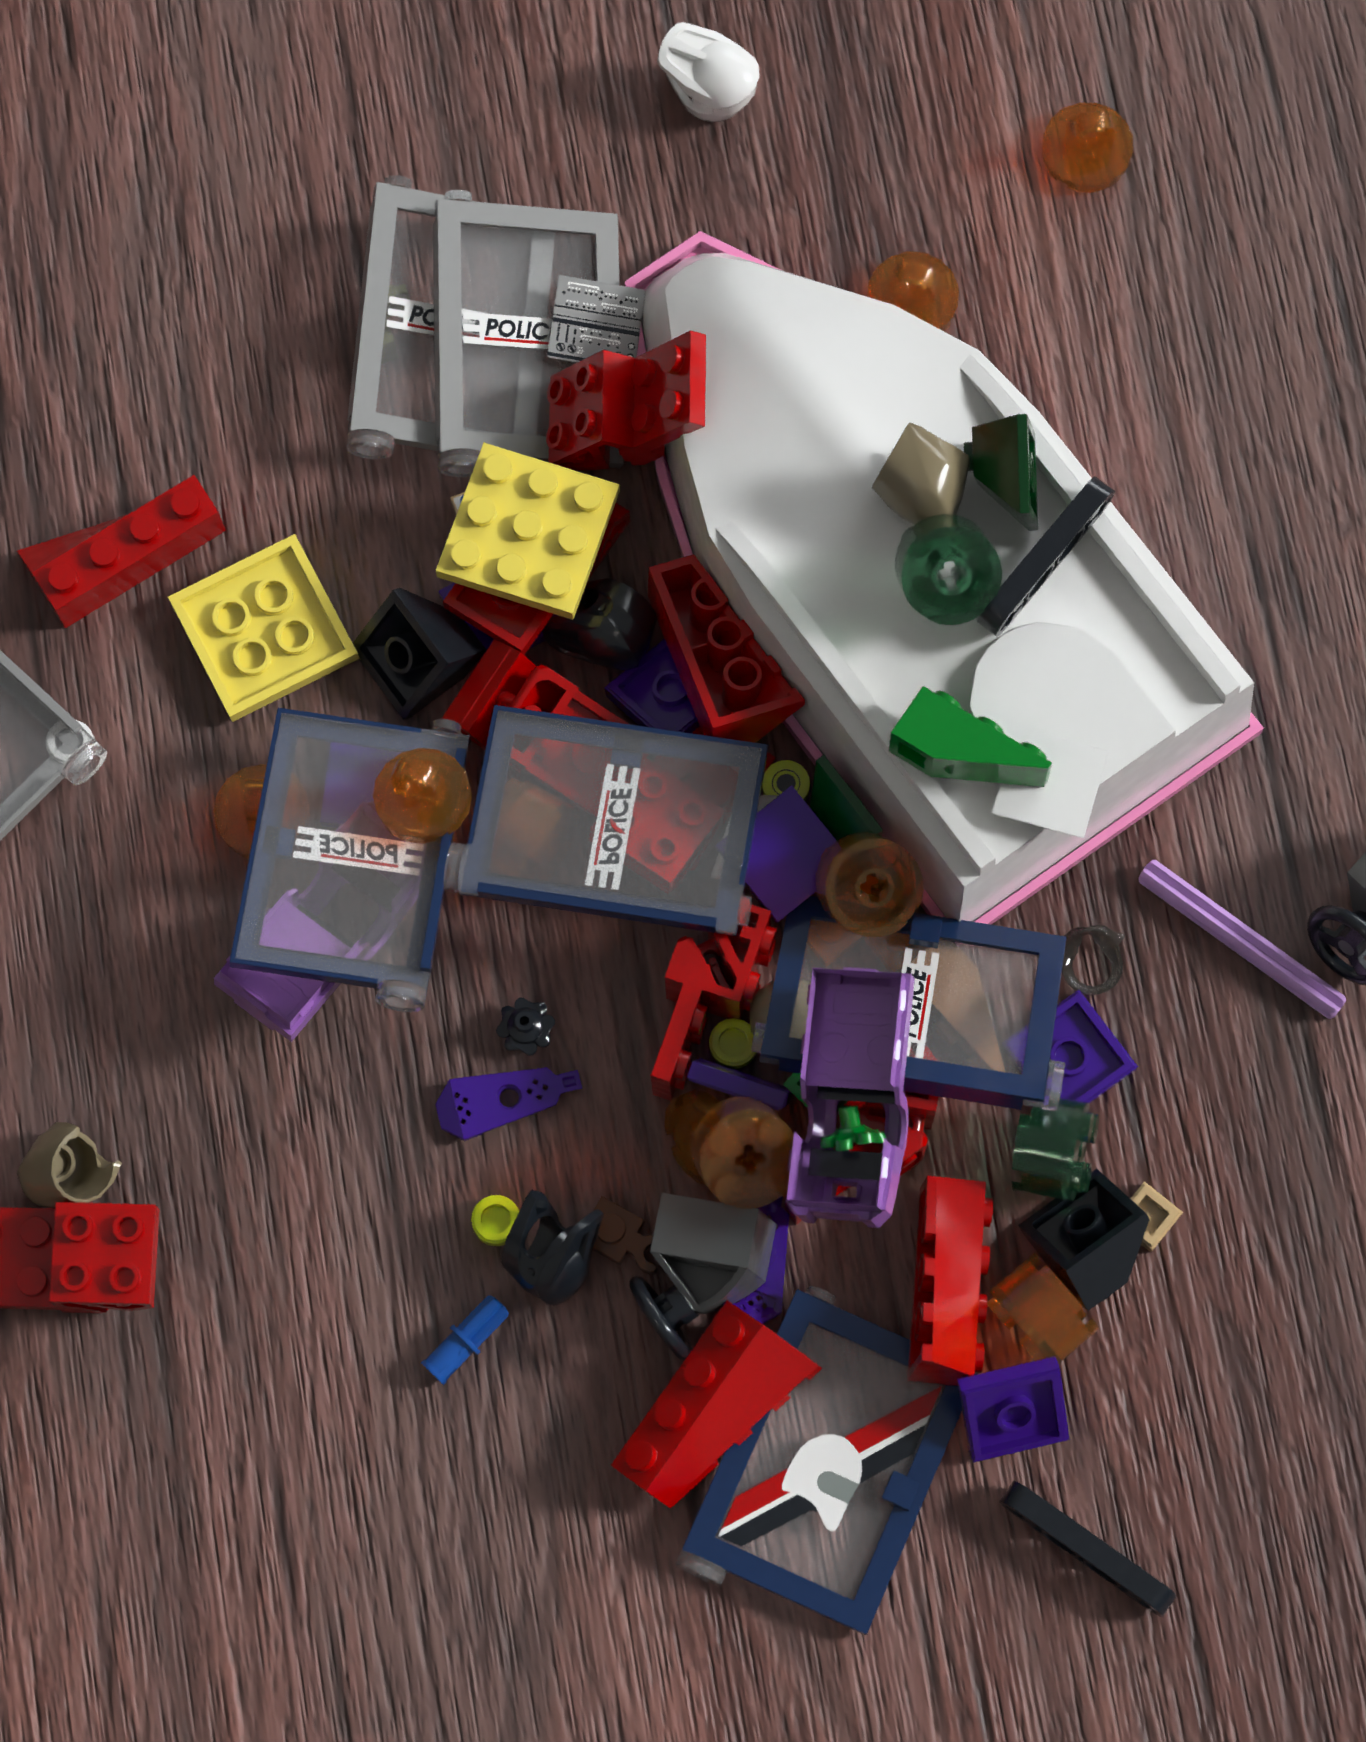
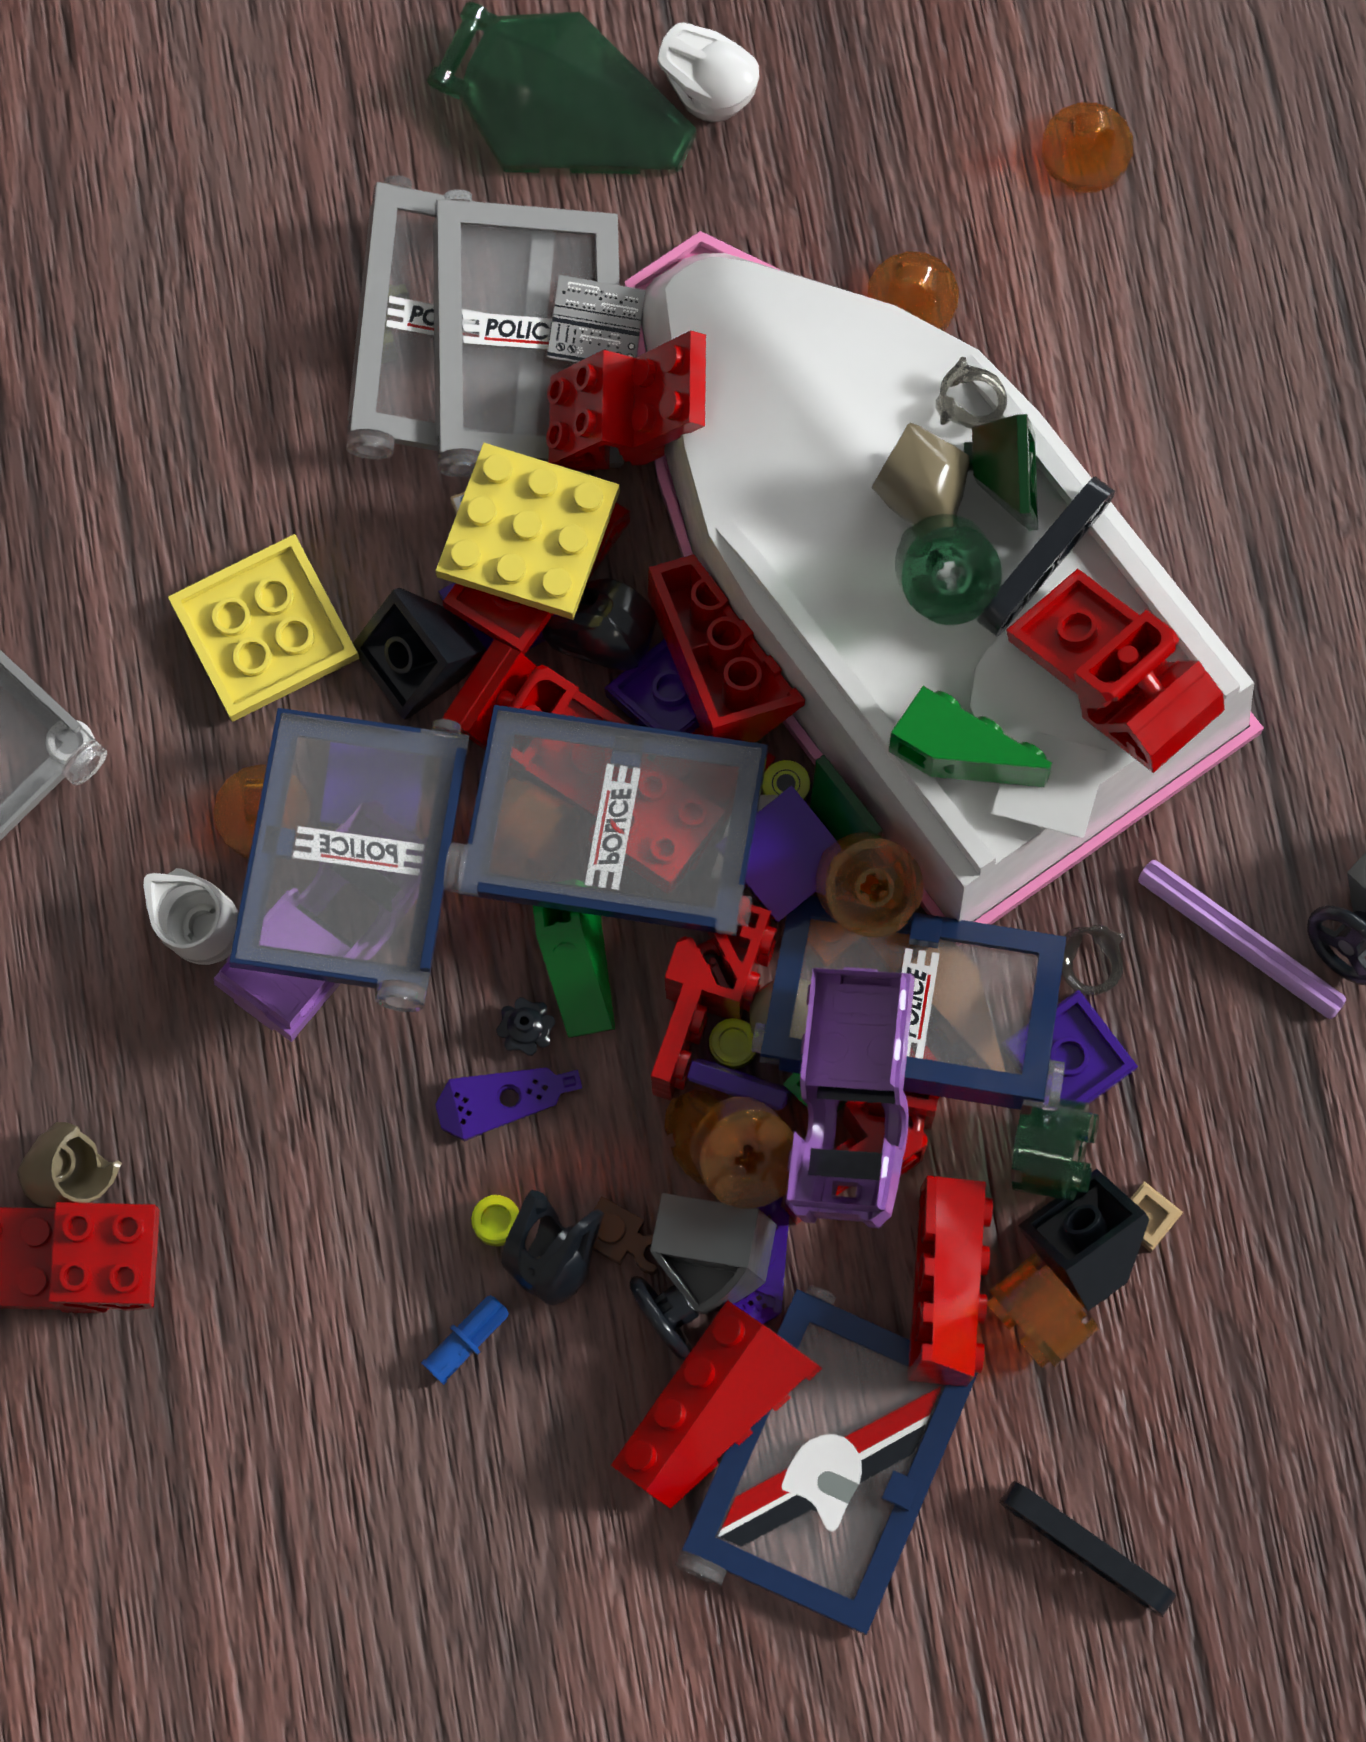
red wedge [17,475,226,628] -> none
clear orange tile [373,748,472,844] -> none
green plant [820,1105,887,1151] -> none
dark purple tile [957,1356,1070,1463] -> none
none -> white helmet [143,868,239,965]
none -> clear green windscreen [427,1,697,174]
none -> green slope [533,880,616,1038]
none -> clear smoke piece [935,356,1007,429]
none -> red piece [1006,568,1225,773]

